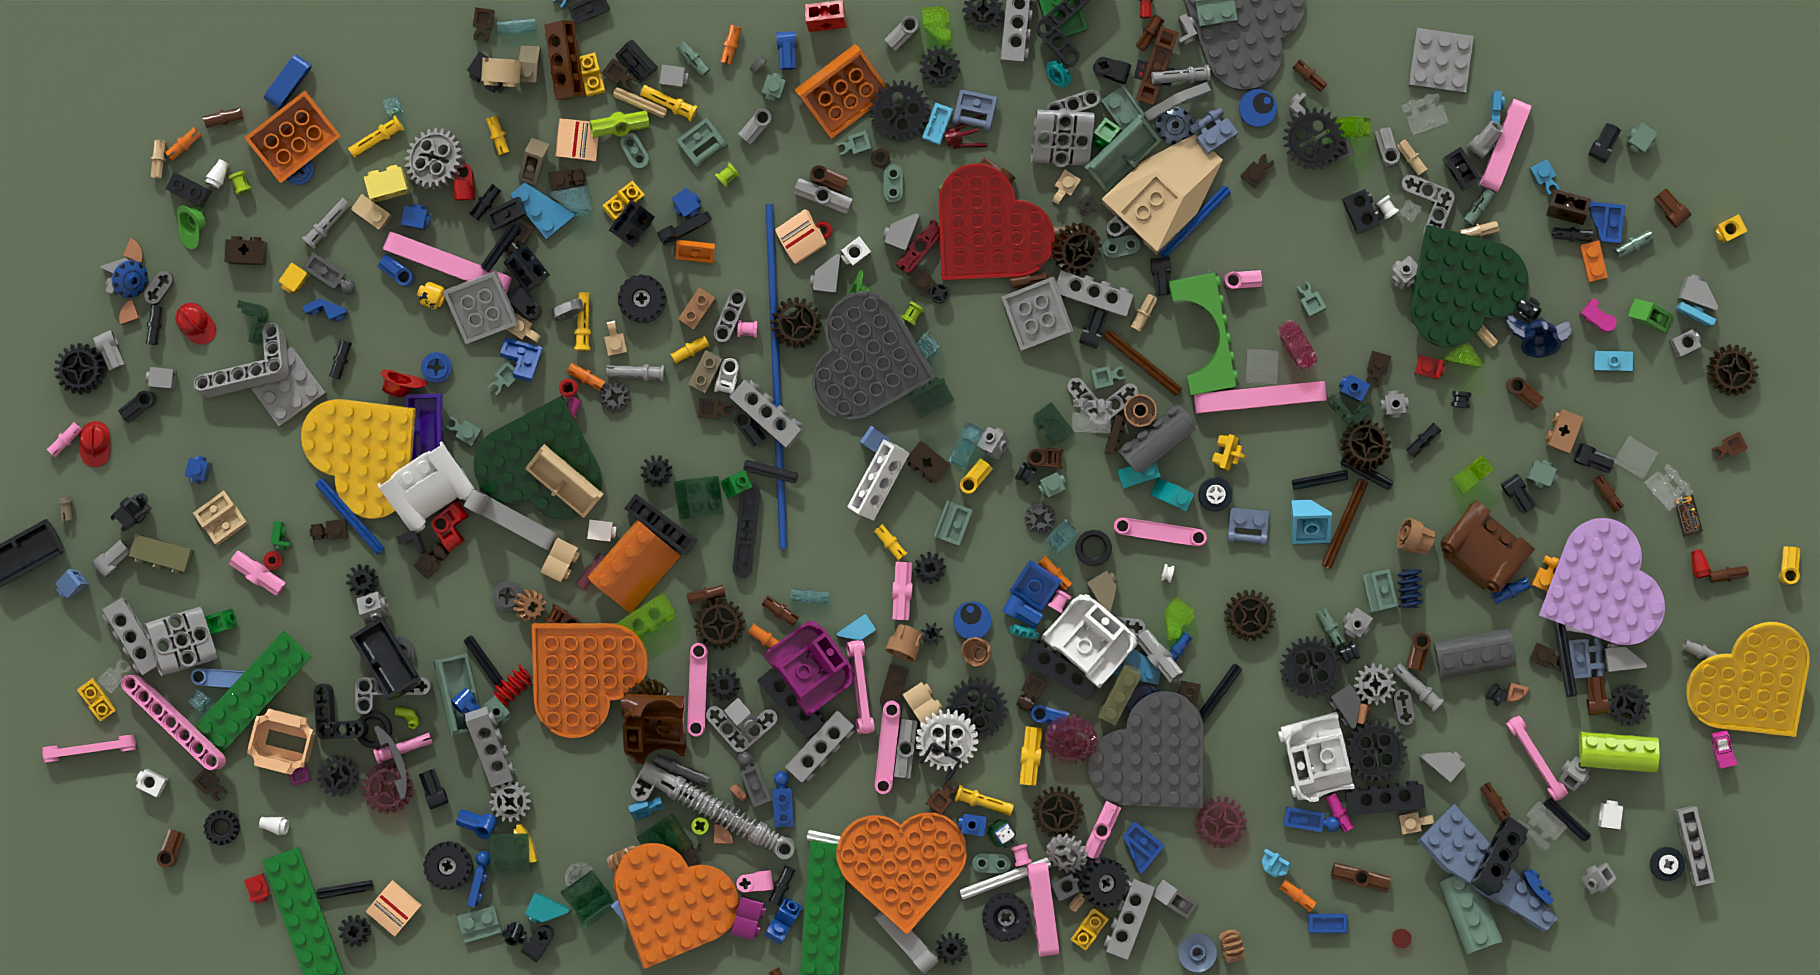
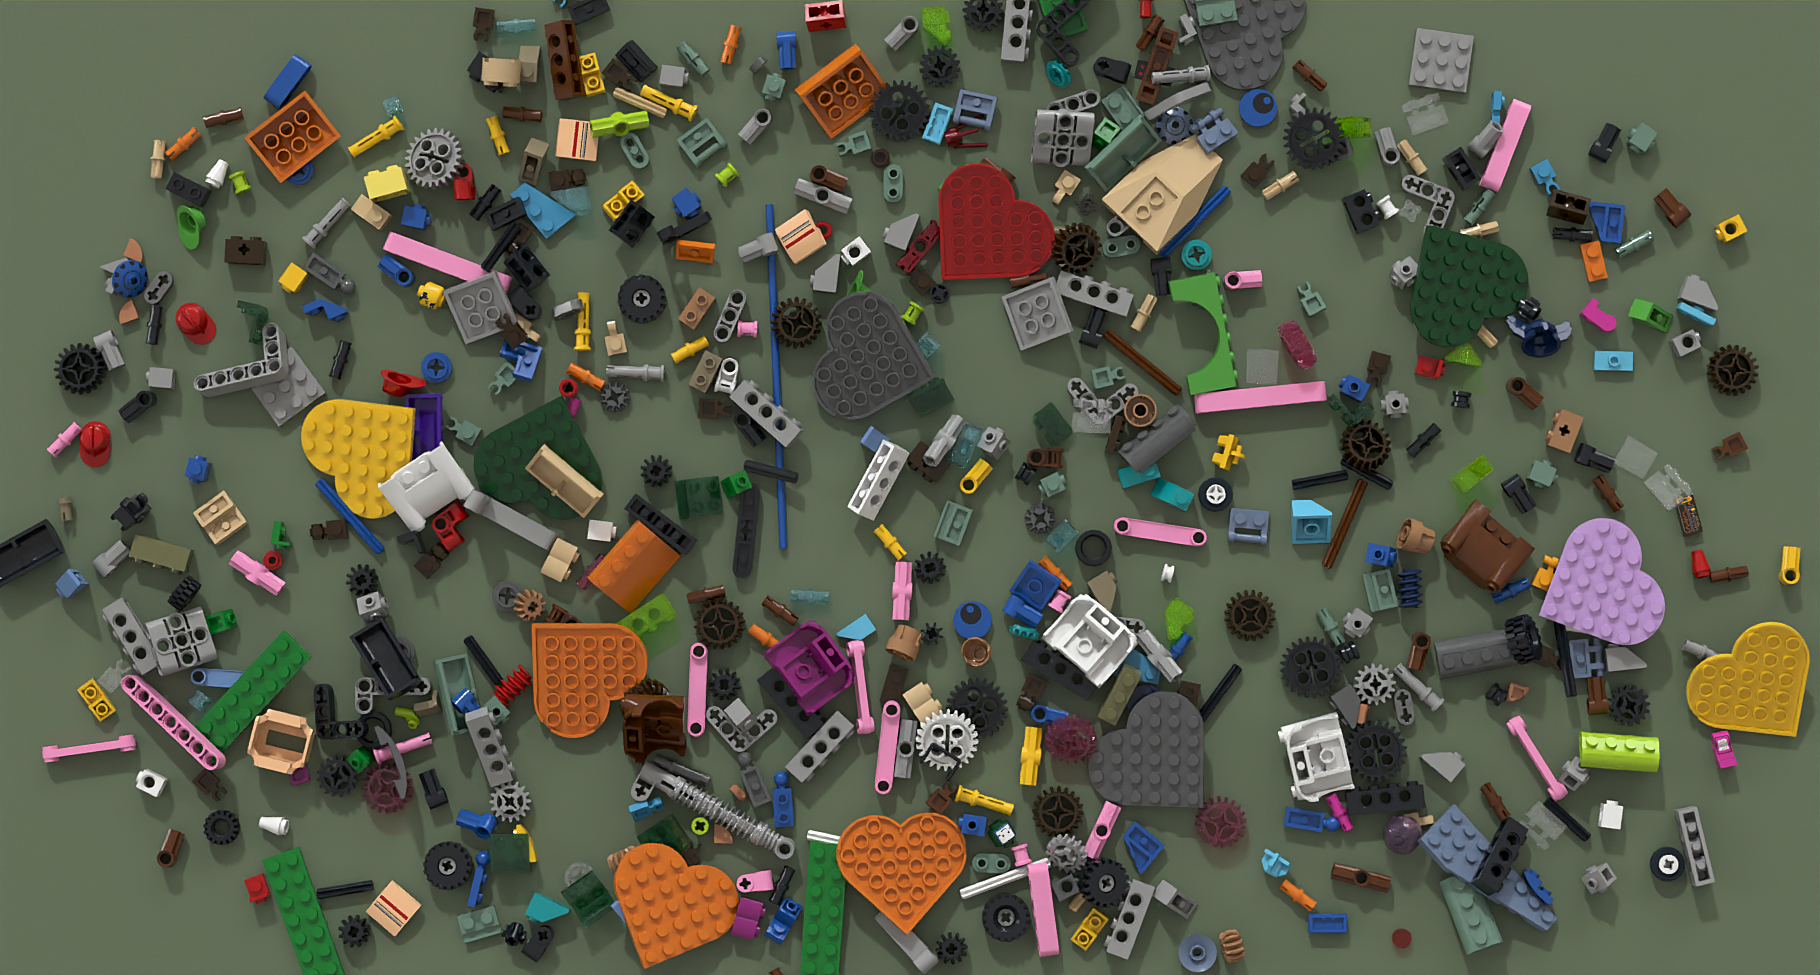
none -> black tyre [168,575,202,612]
none -> green bracket [346,746,376,773]
none -> dark tan tile [414,690,442,717]
none -> dark brown plate [495,313,529,349]
none -> reddish brown pin [502,106,542,122]
none -> light grey piece [738,233,779,263]
none -> light grey piece [923,414,966,467]
none -> teal gear [1181,240,1212,270]
none -> tan axle [1262,171,1299,200]
none -> blue brick [1365,543,1397,568]
none -> clear purple cylinder [1383,815,1422,855]
none -> black bush [1504,614,1543,665]

